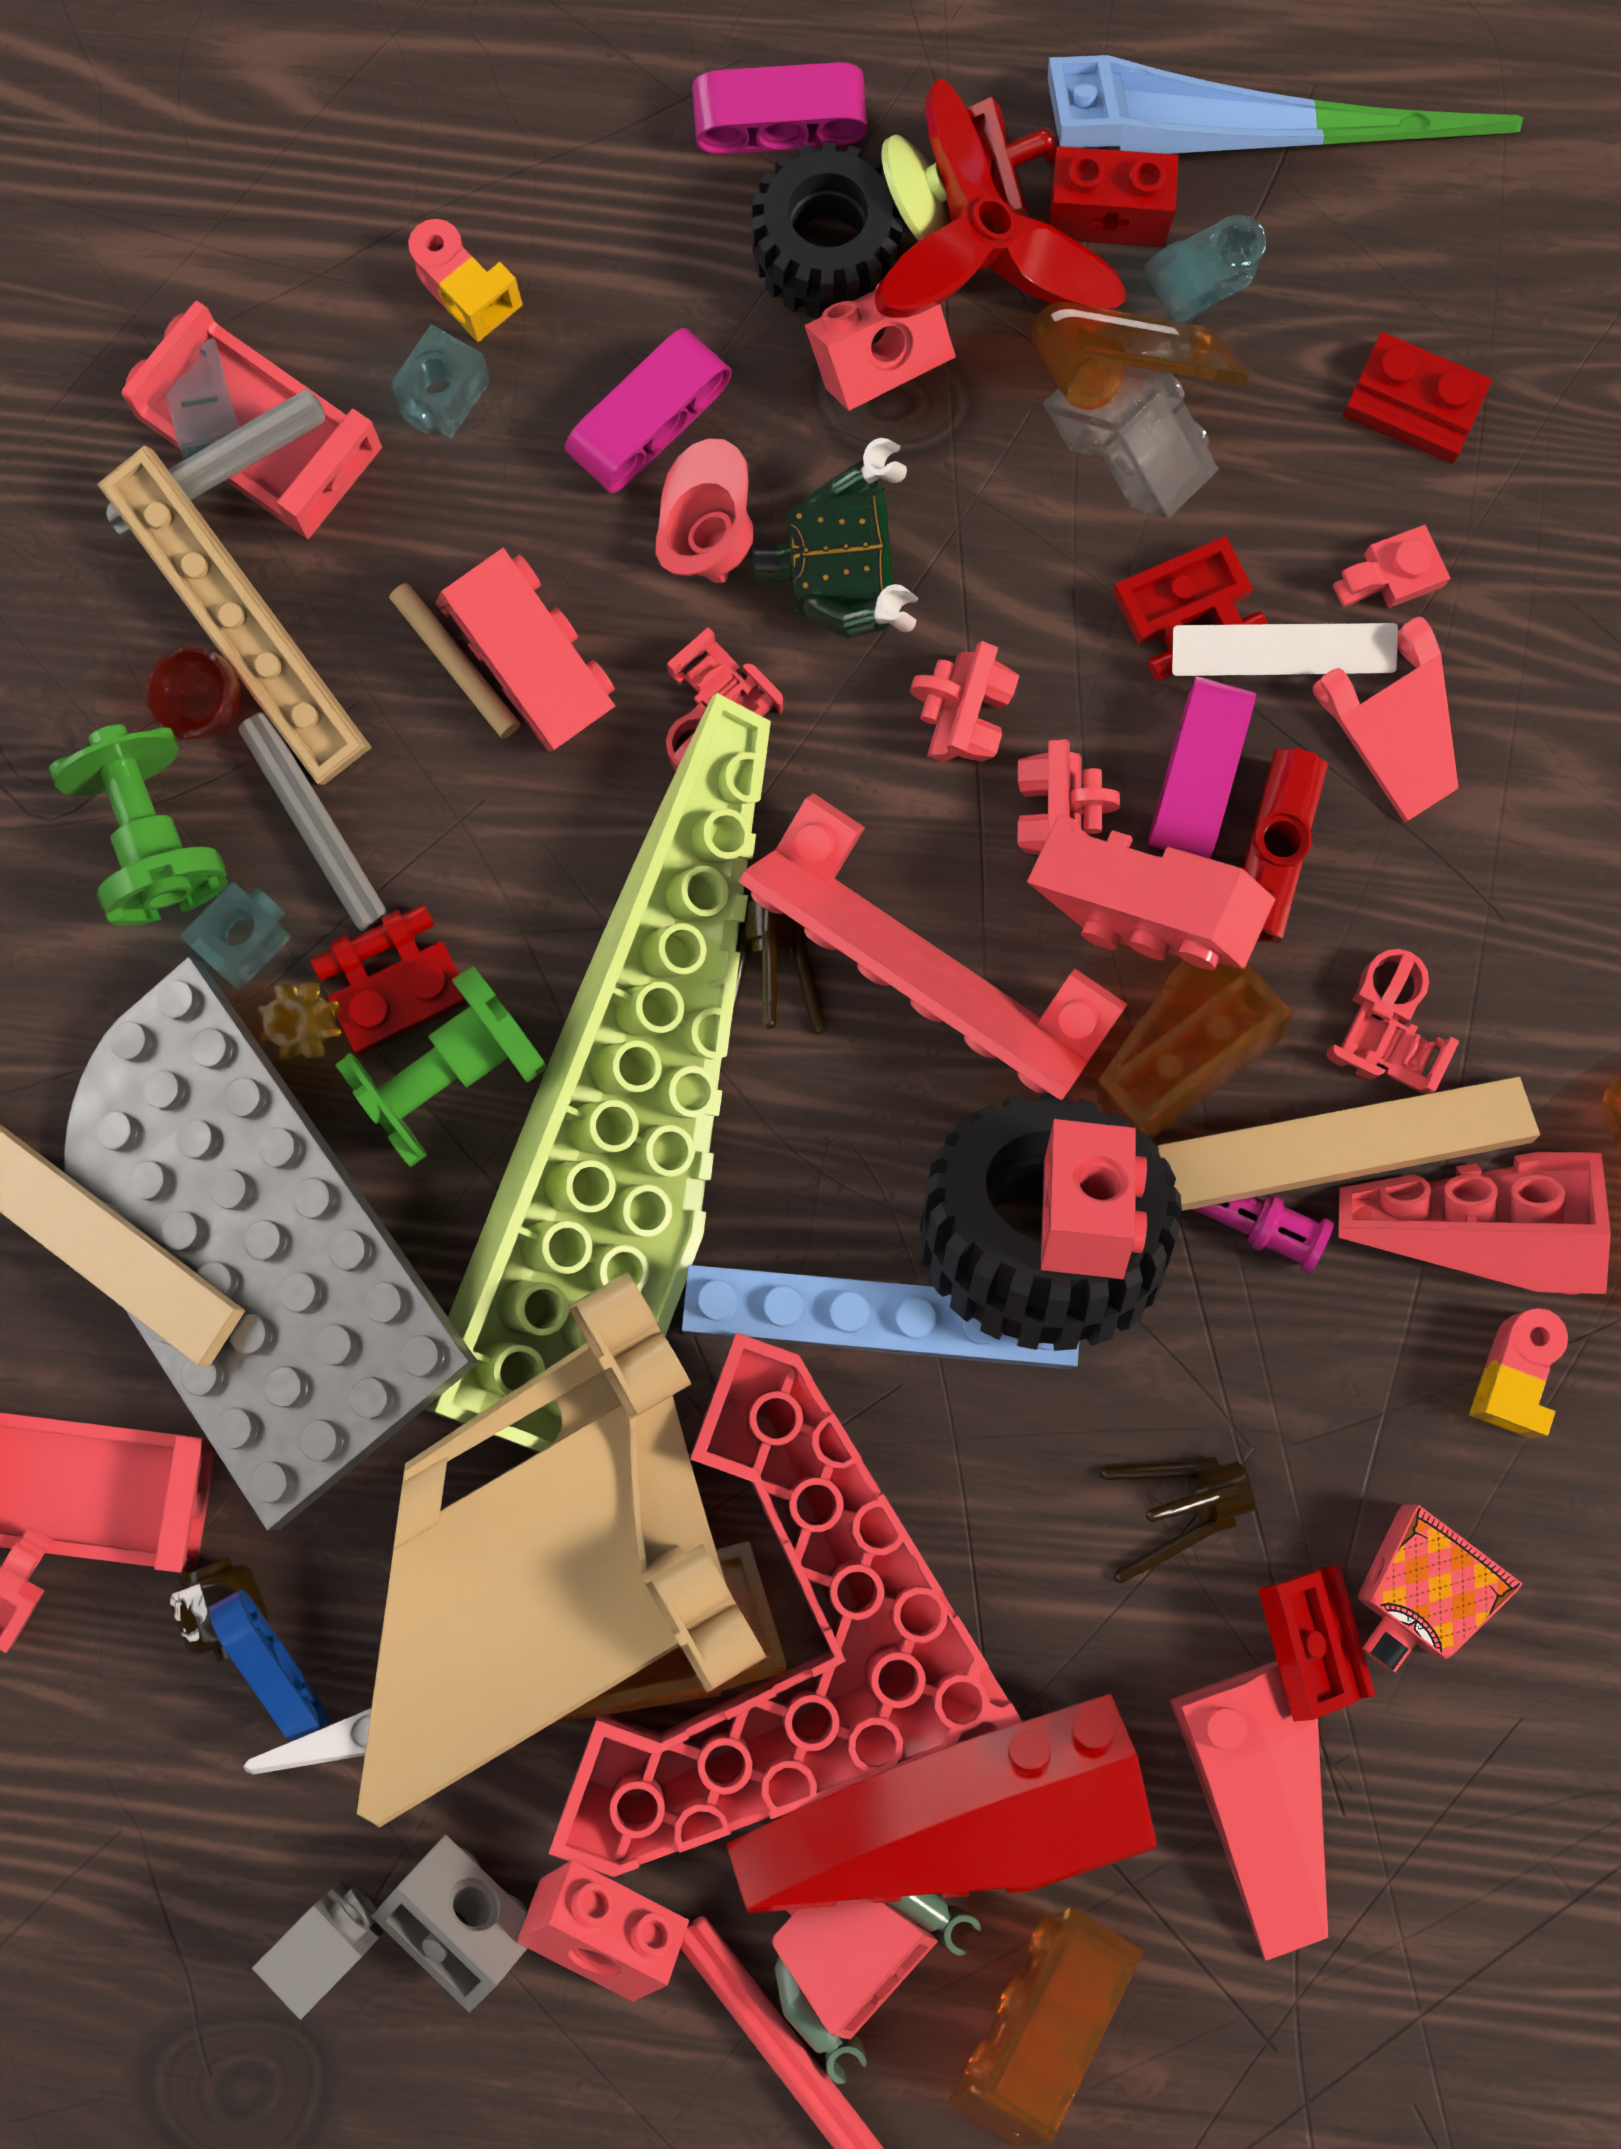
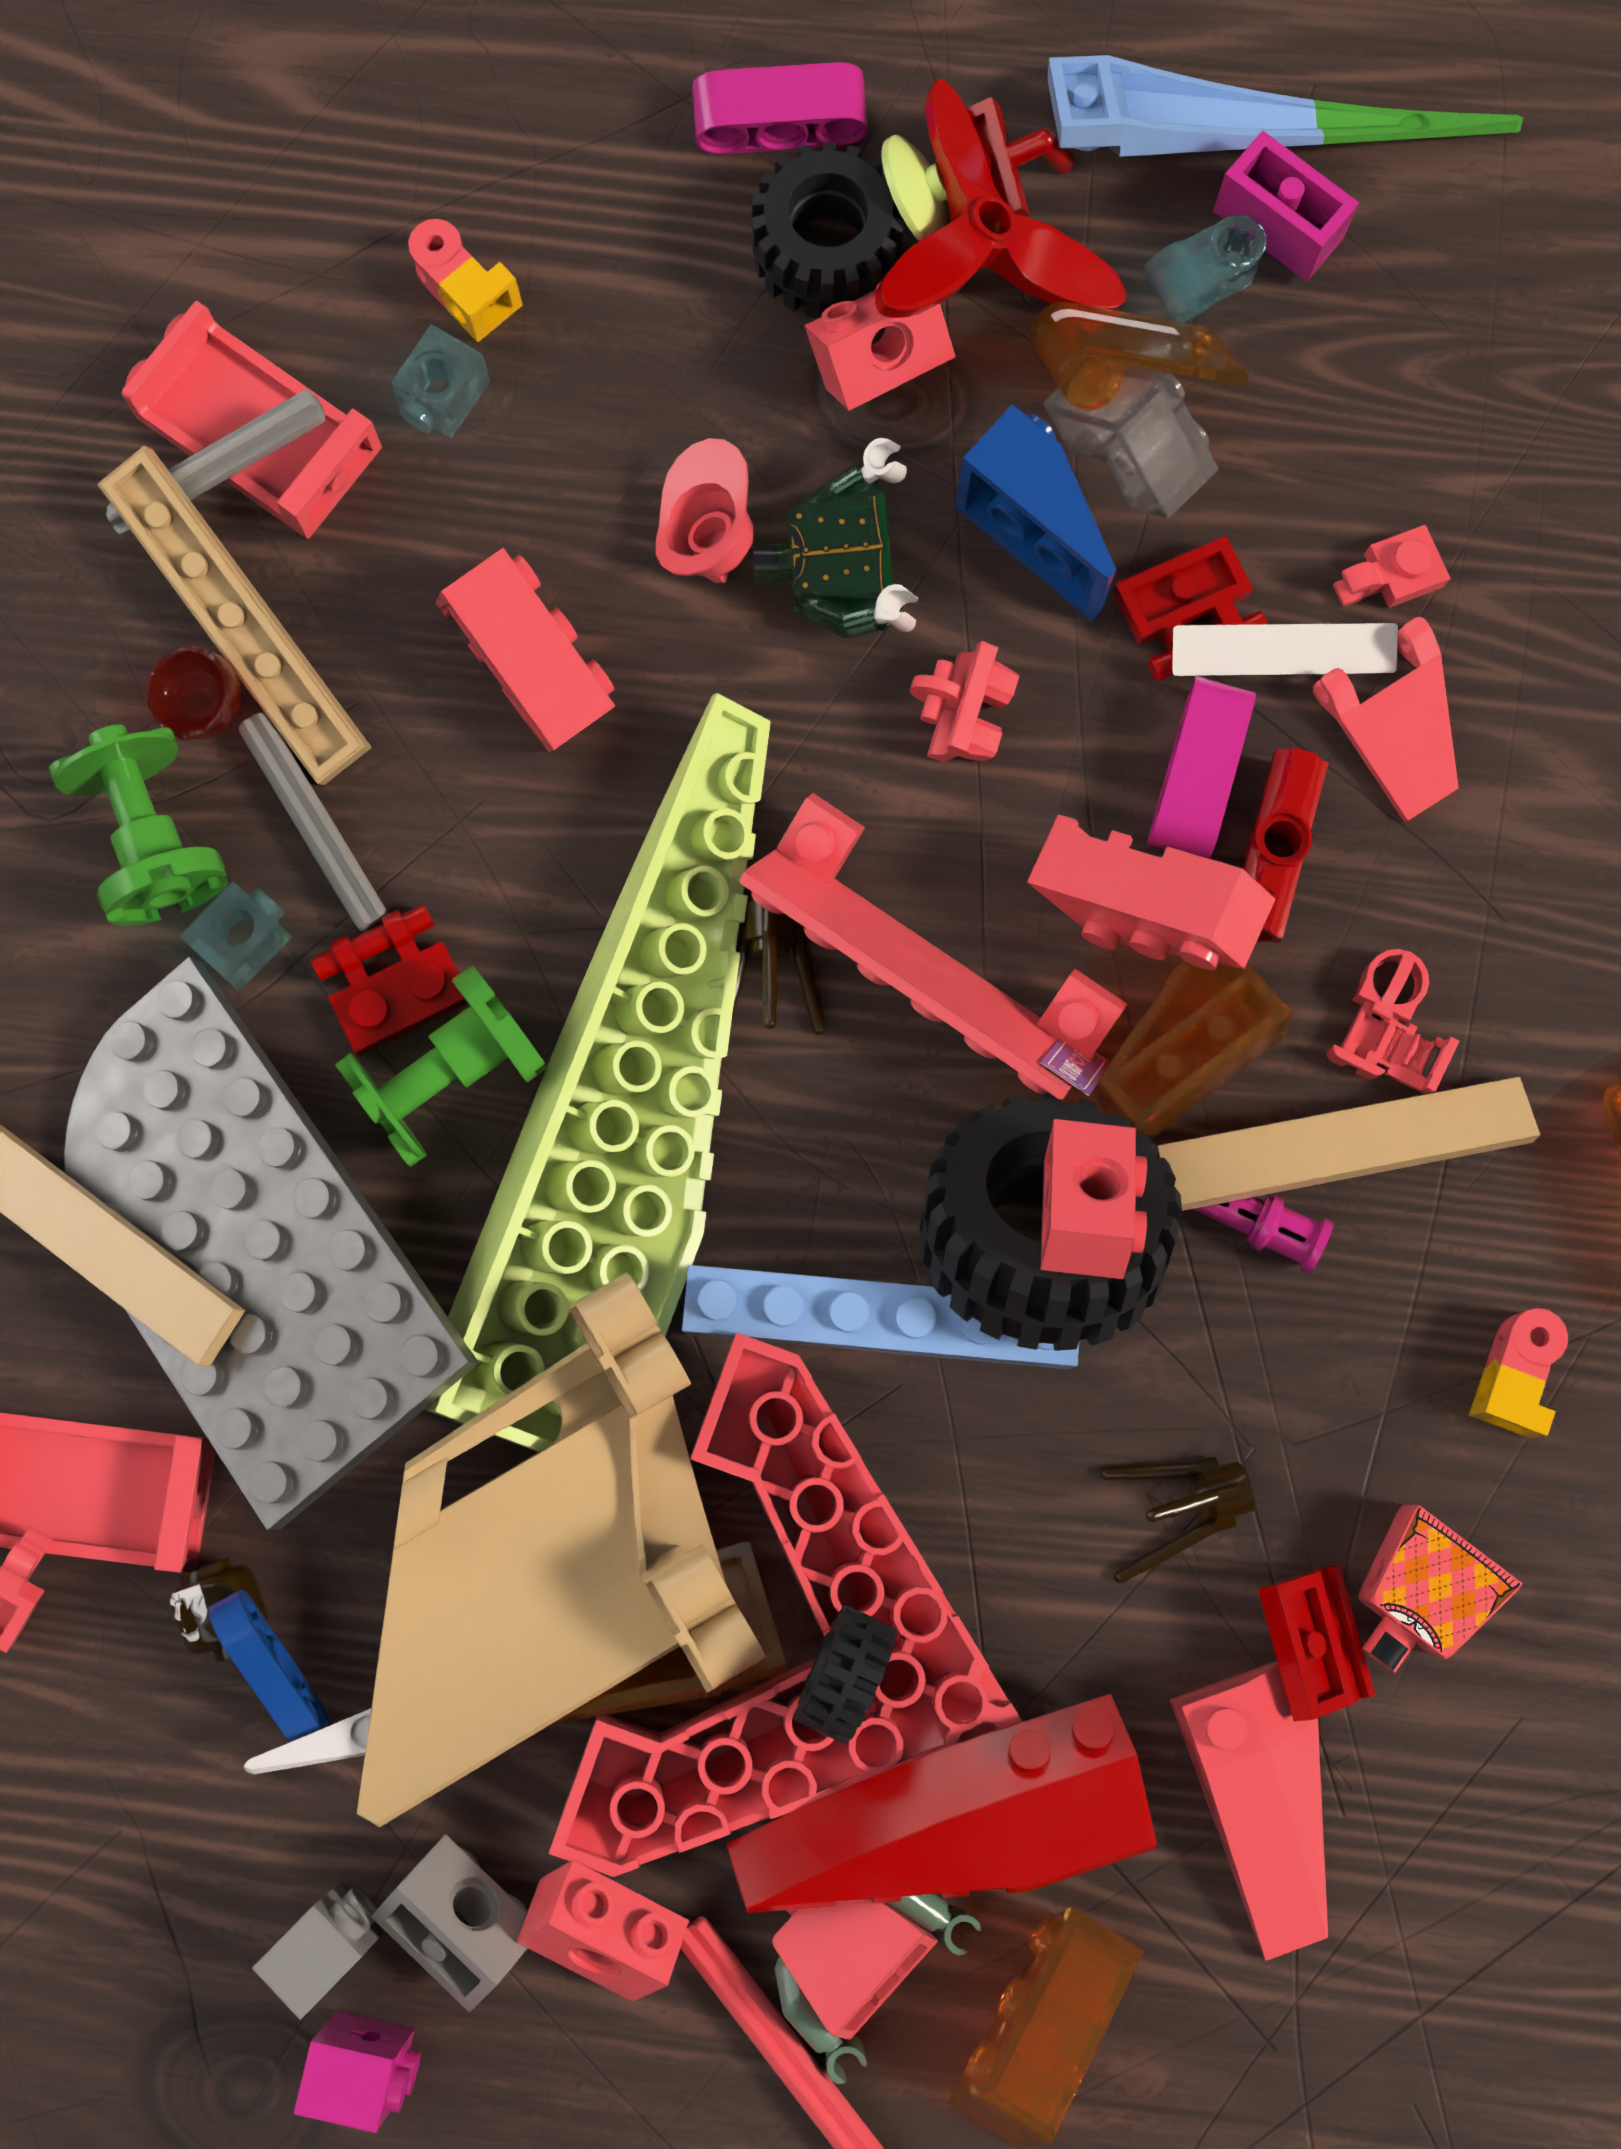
clear light blue tile [166,338,239,460] -> none
clear yellow gear [258,982,341,1060] -> none
tan bar [389,583,521,739] -> none
dark pink beam [564,328,732,493] -> none
coral piece [666,627,783,772] -> none
coral hips [1017,739,1120,855] -> none
red brick [1047,146,1178,248] -> none
coral wedge [1339,1152,1611,1295] -> none
red plate [1342,331,1493,464] -> none
none -> dark pink brick [294,2010,421,2133]
none -> black tyre [794,1605,897,1744]
none -> blue slope [955,404,1116,623]
none -> medium lavender sticker [1040,1039,1112,1096]
none -> dark pink brick [1213,130,1360,282]

